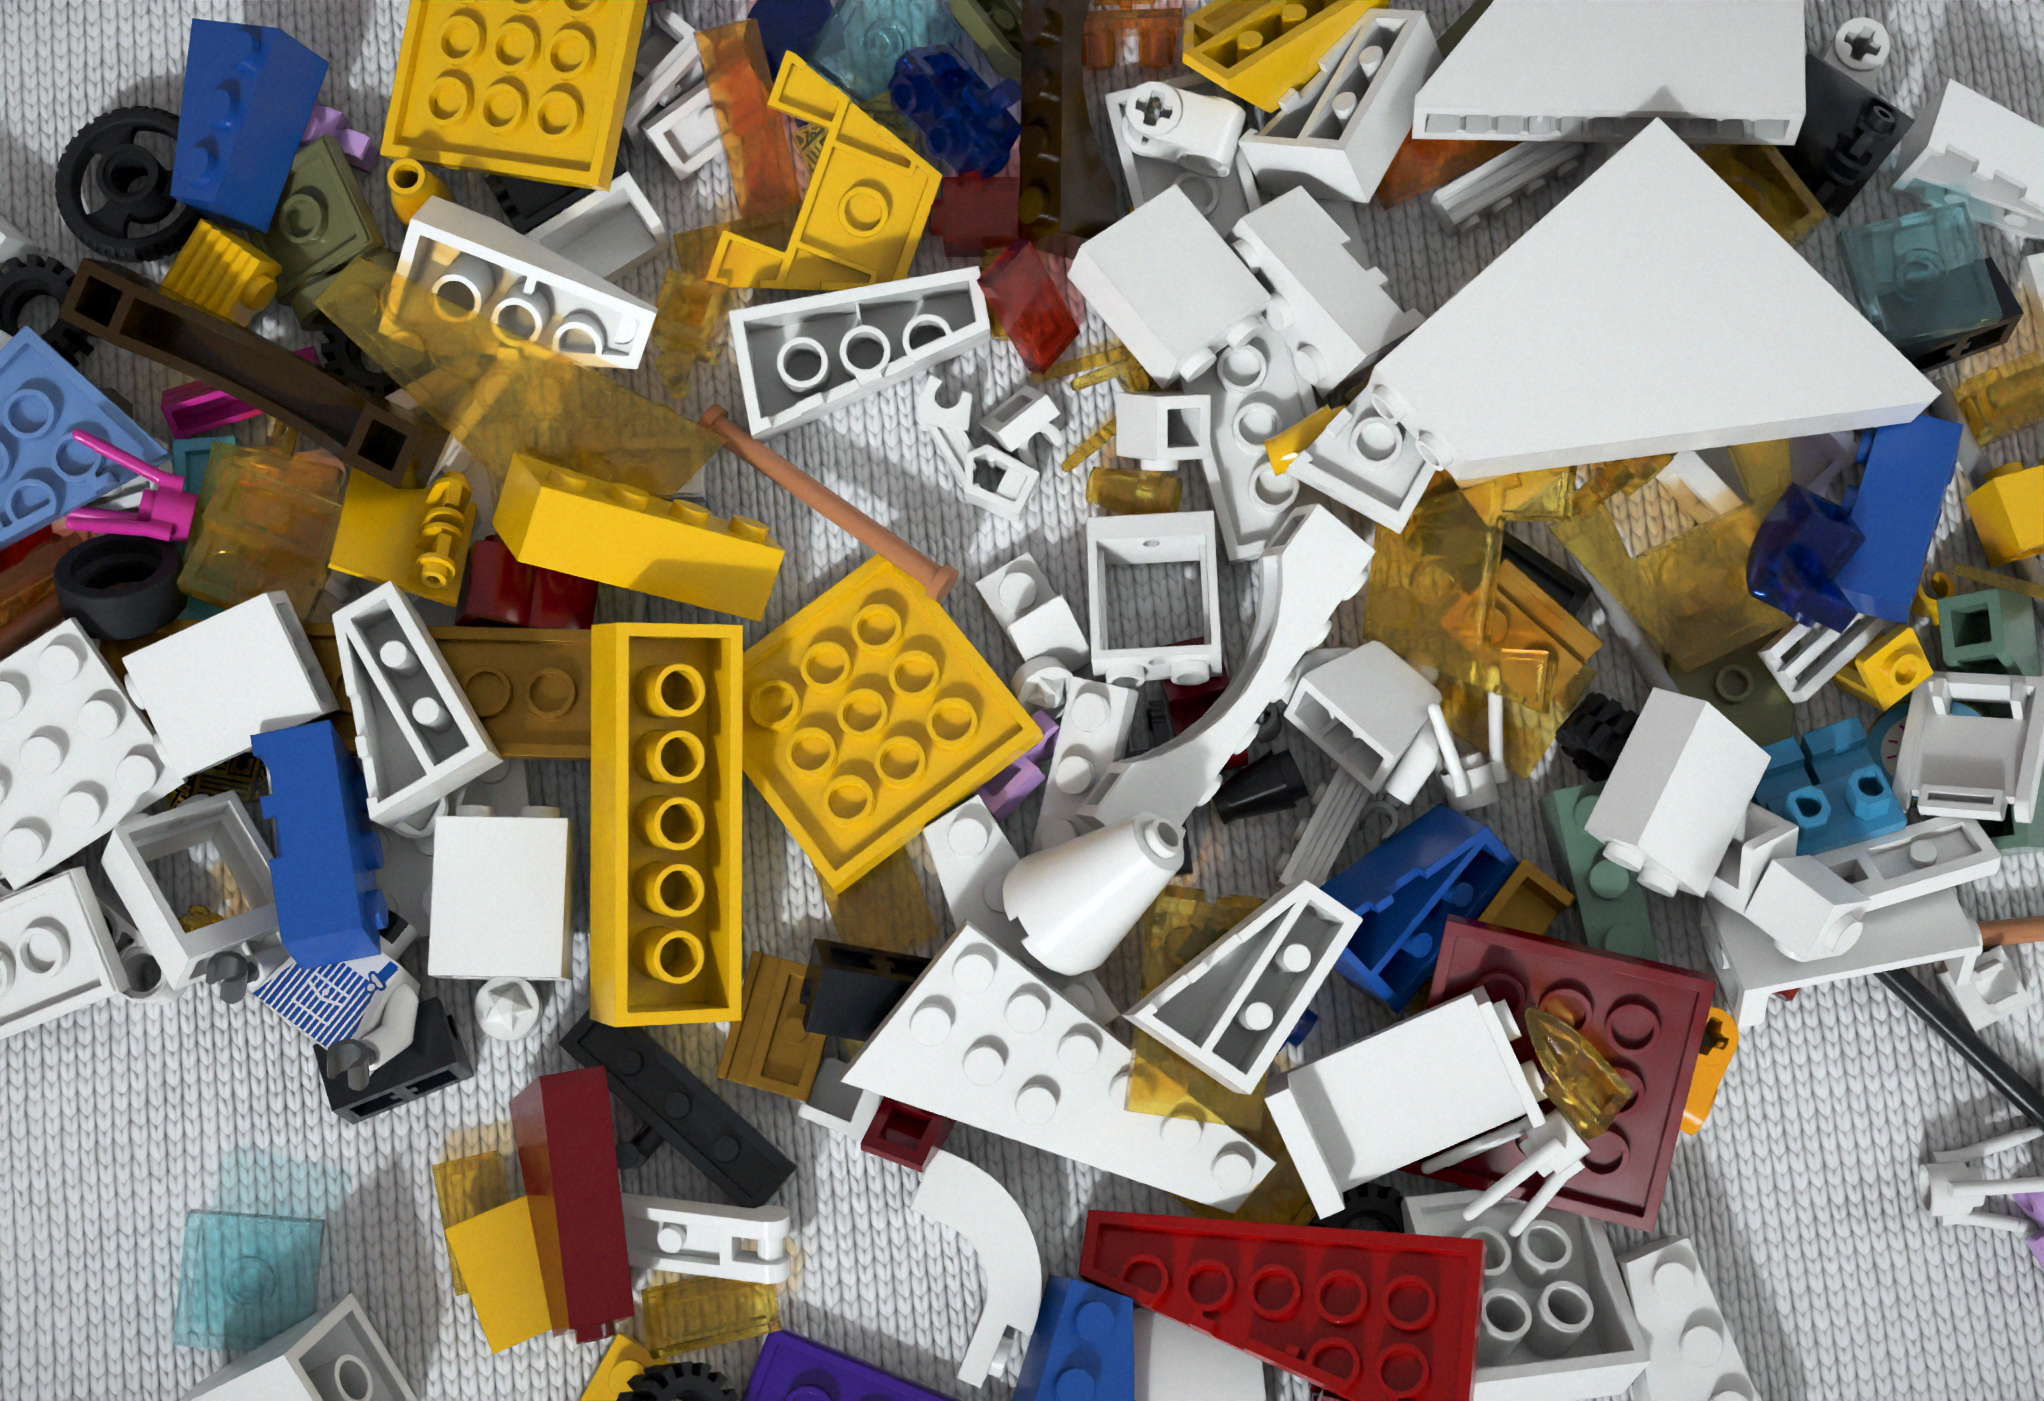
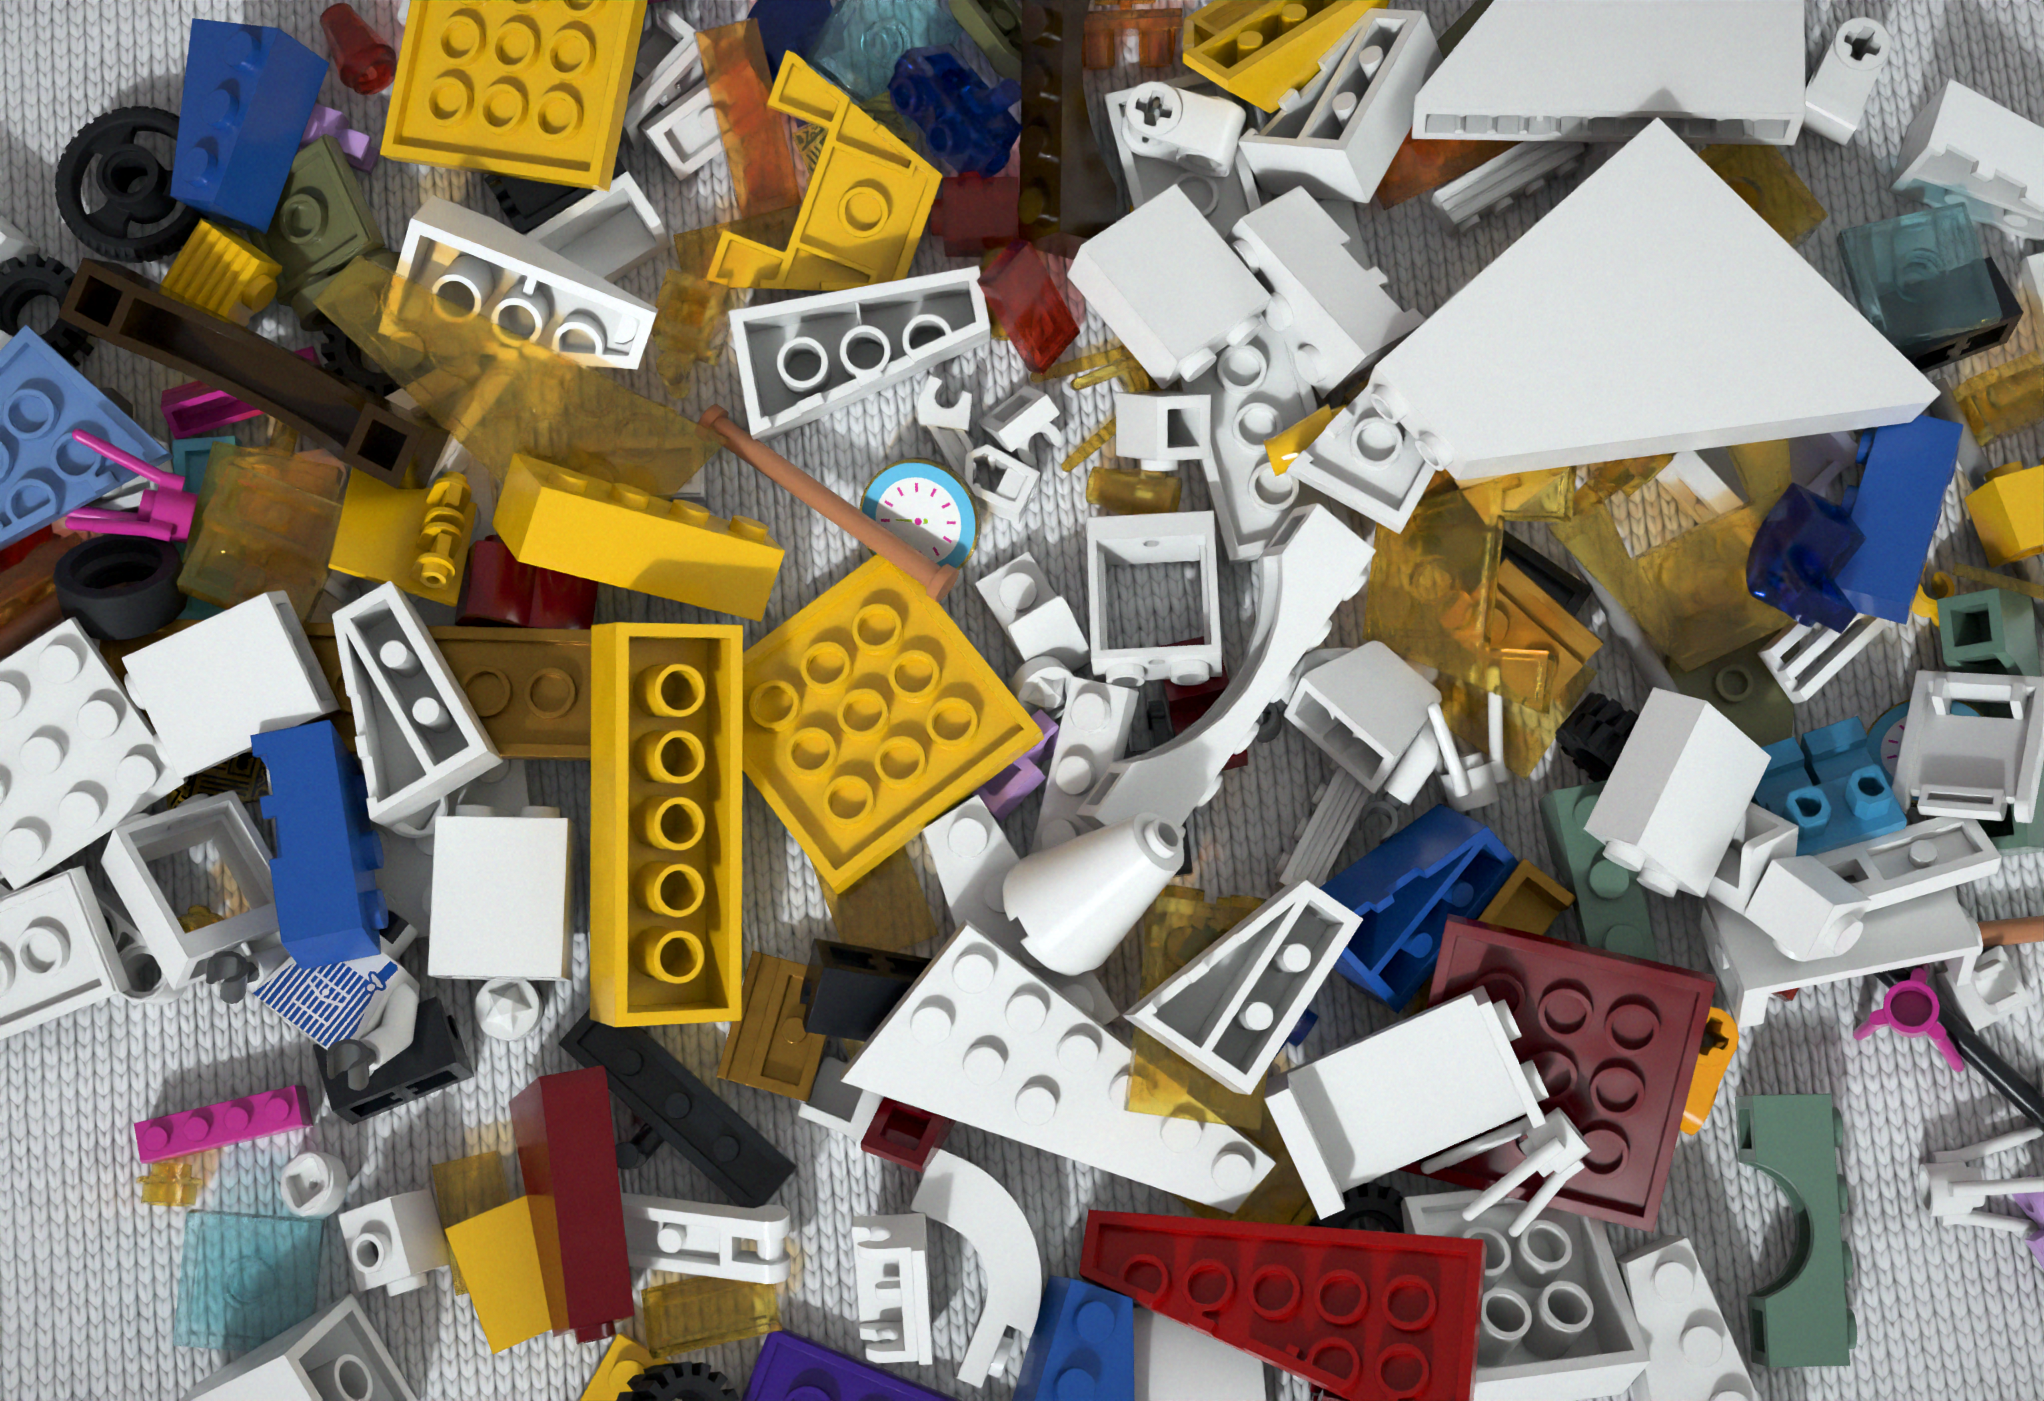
yellow cone [387,158,453,228] -> none
black cone [1212,748,1309,825] -> none
clear yellow plate [1524,1008,1633,1141] -> none
black hinge [1736,51,1915,219] -> none
yellow bracket [1832,624,1933,712] -> none
none -> dark pink piece [134,1085,313,1164]
none -> clear yellow plate [136,1163,203,1207]
none -> white tile [280,1150,348,1219]
none -> clear red cone [319,3,397,95]
none -> white brick [338,1187,451,1297]
none -> white hinge [851,1213,933,1365]
none -> piece [859,457,982,570]
none -> sand green arch [1735,1093,1857,1367]
none -> dark pink plant [1853,963,1965,1072]

